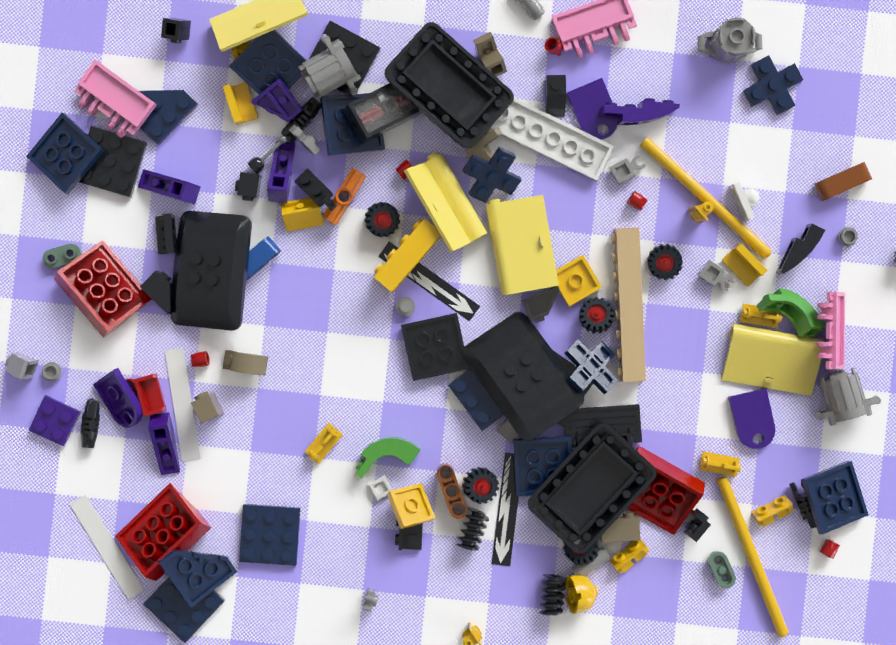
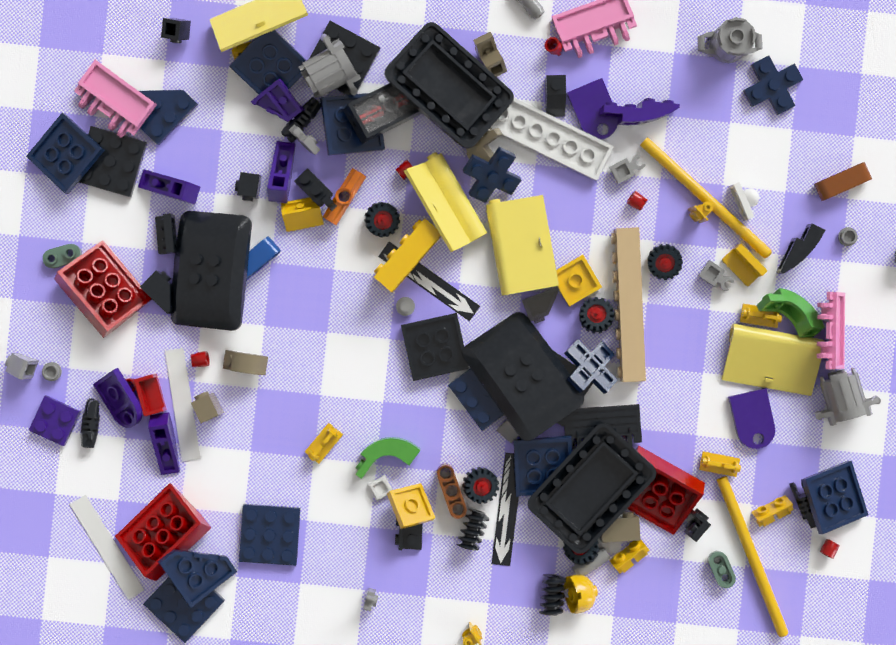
yellow panel [222,82,258,125] -> none
hinge [247,136,287,174] -> none

